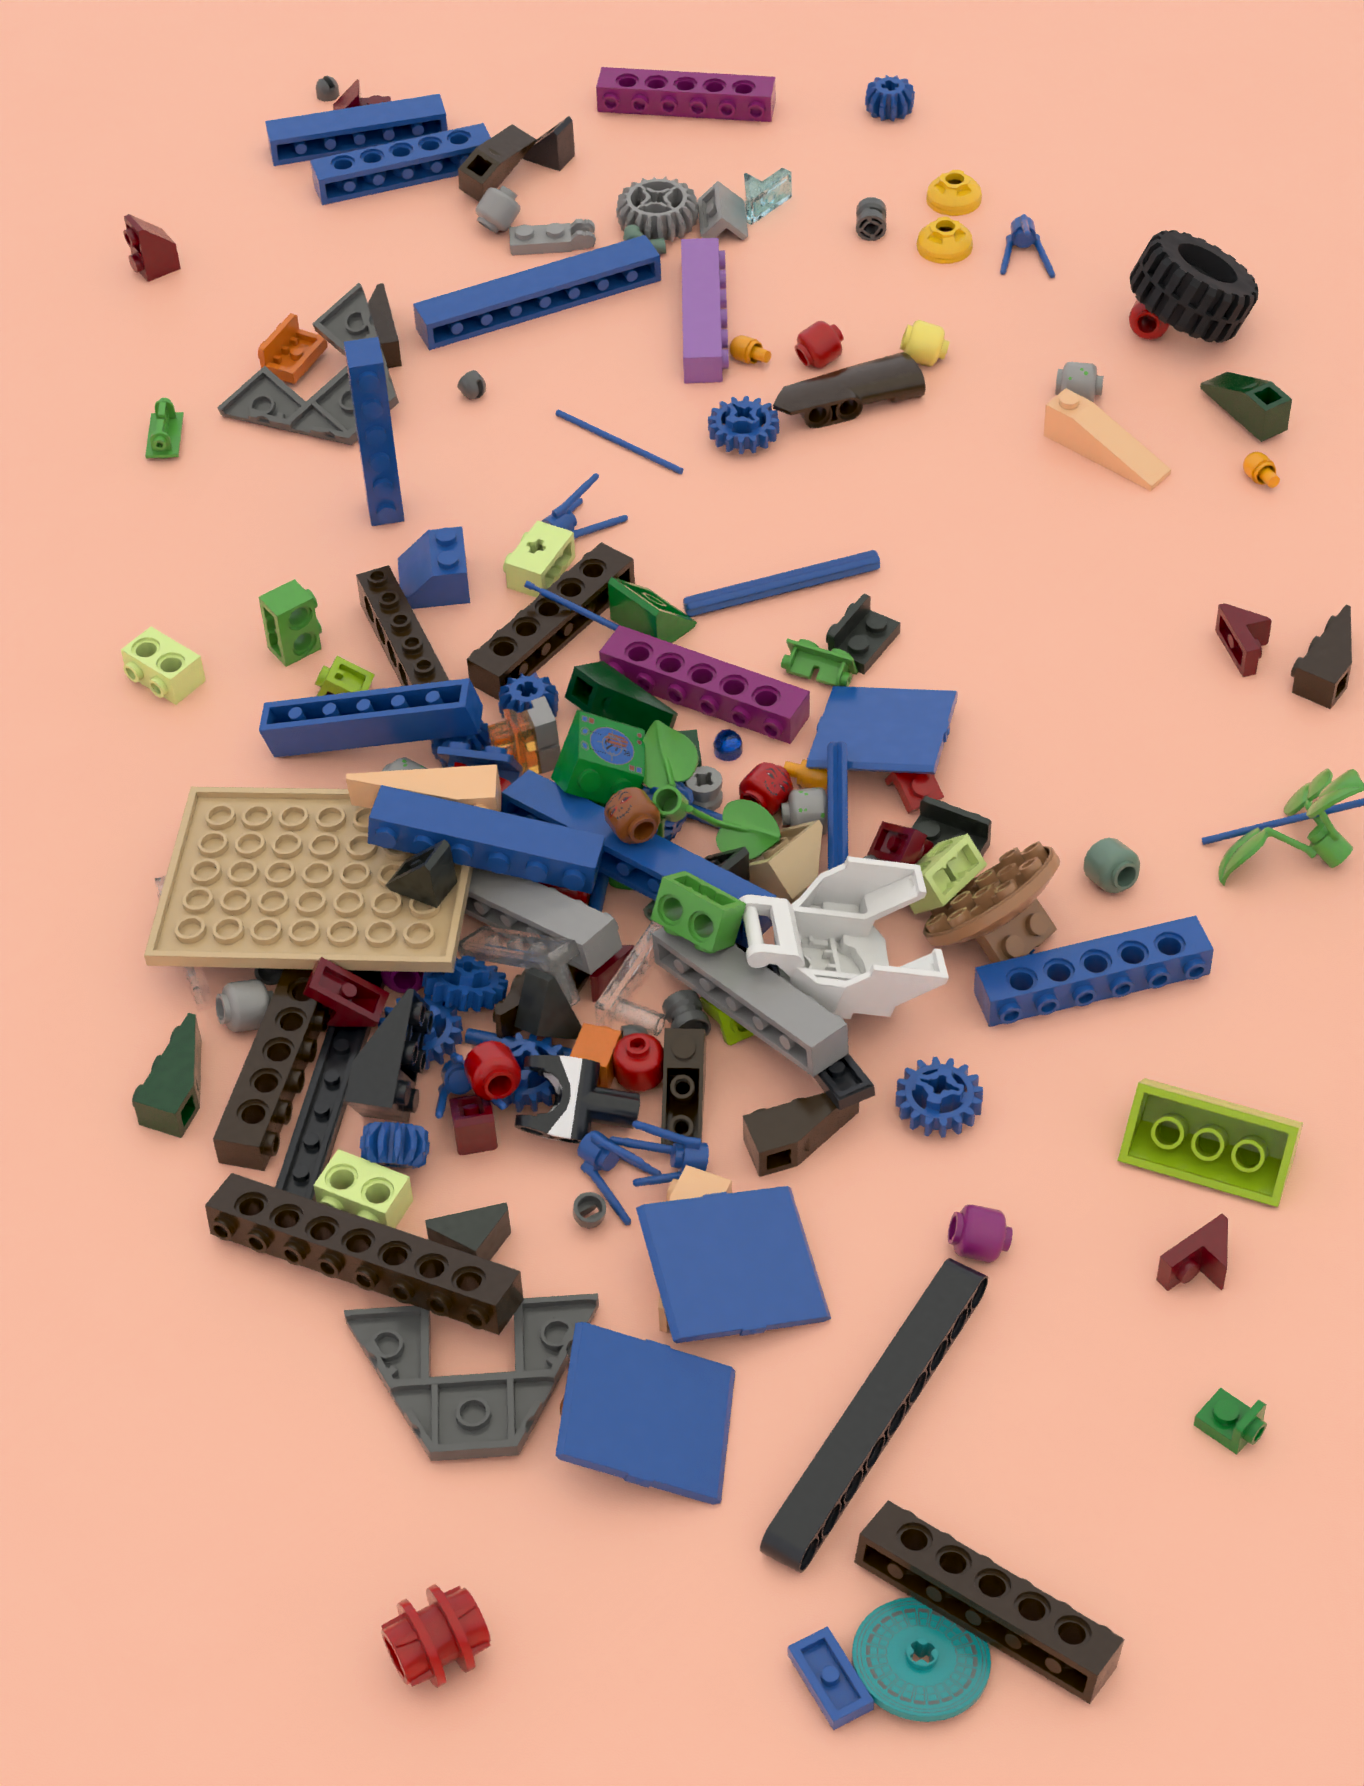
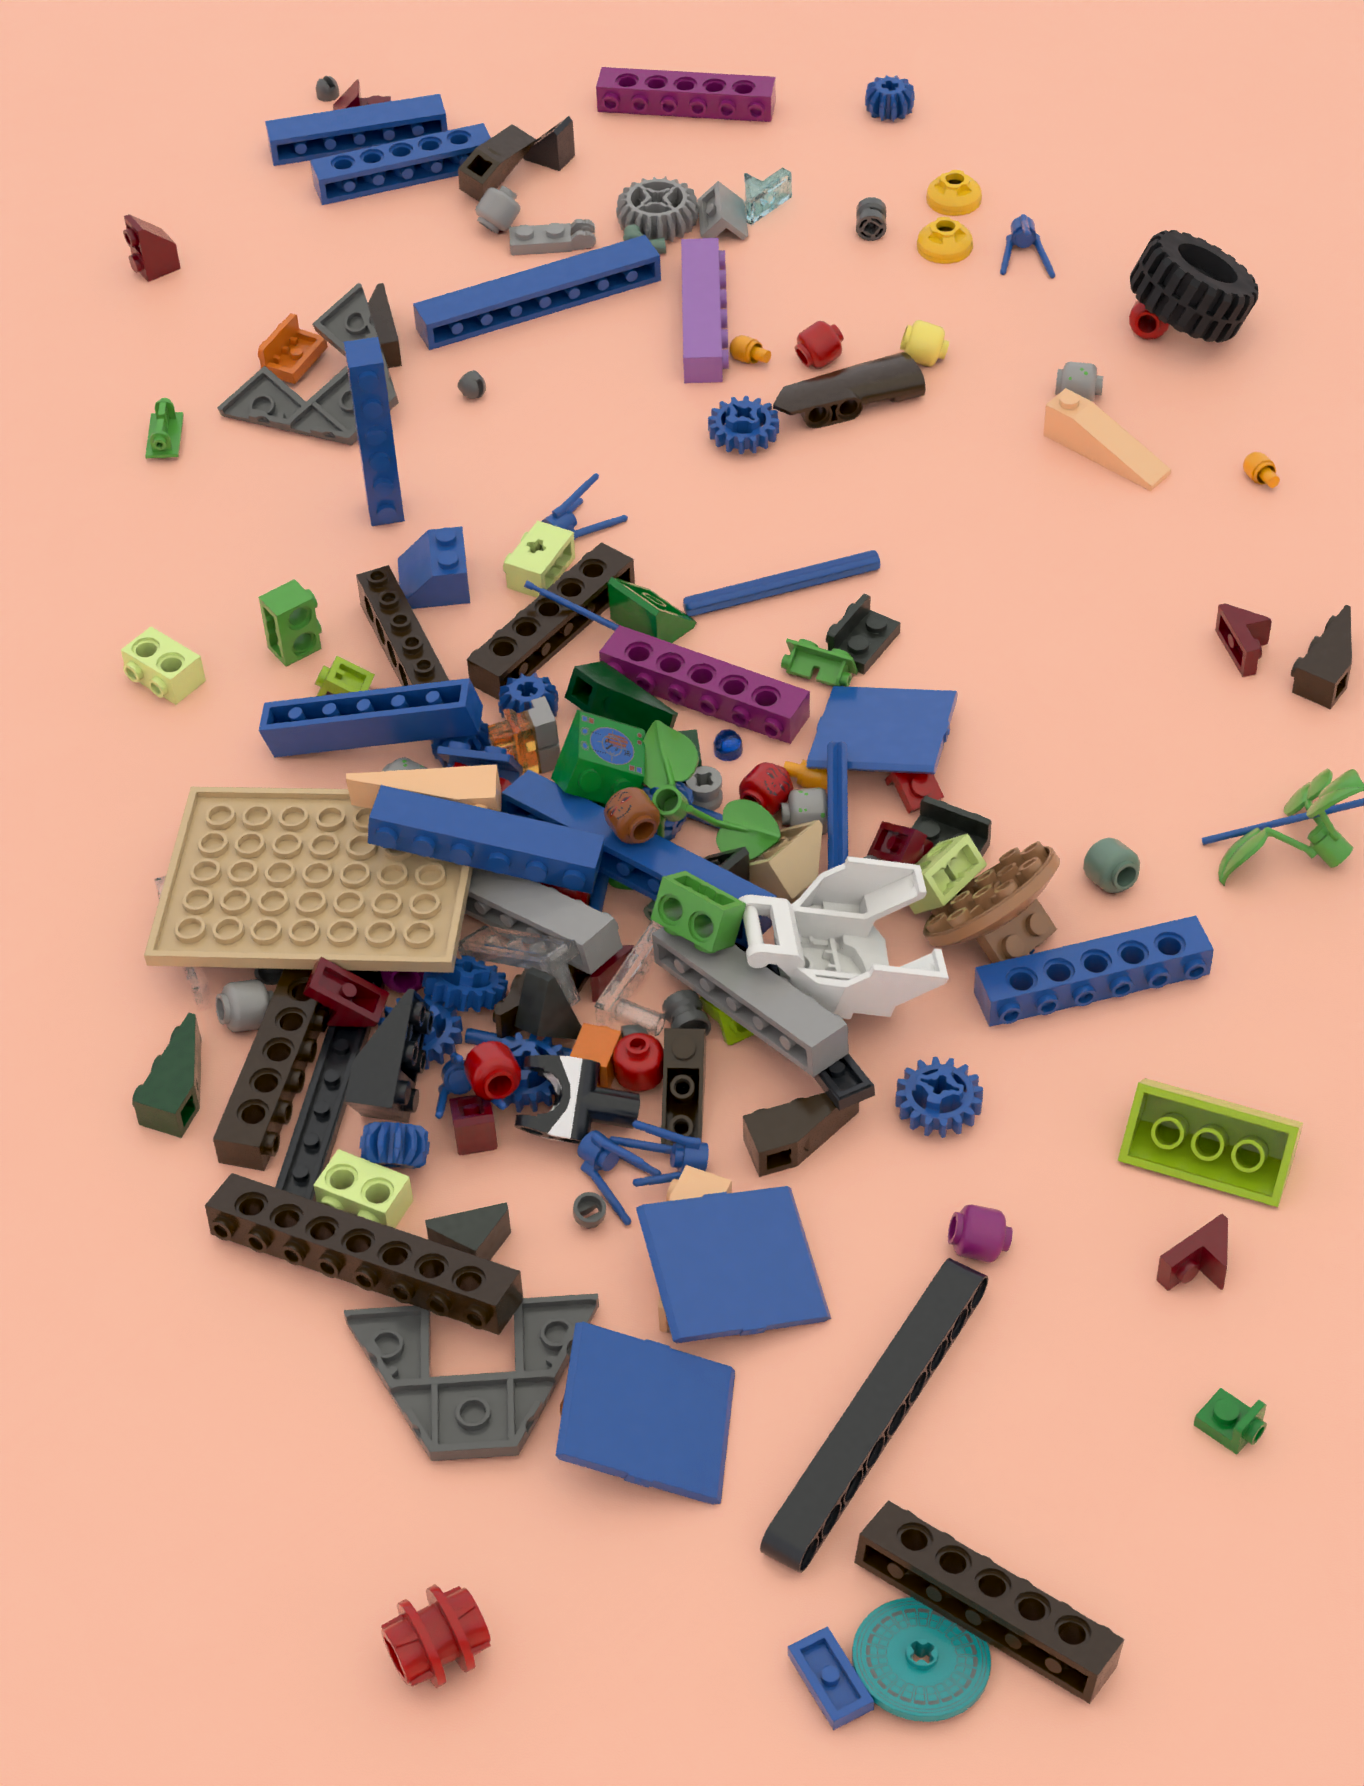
pearl dark grey slope [385,839,457,908] -> none
blue piece [555,409,684,475] -> none
dark green slope [1200,372,1292,442] -> none

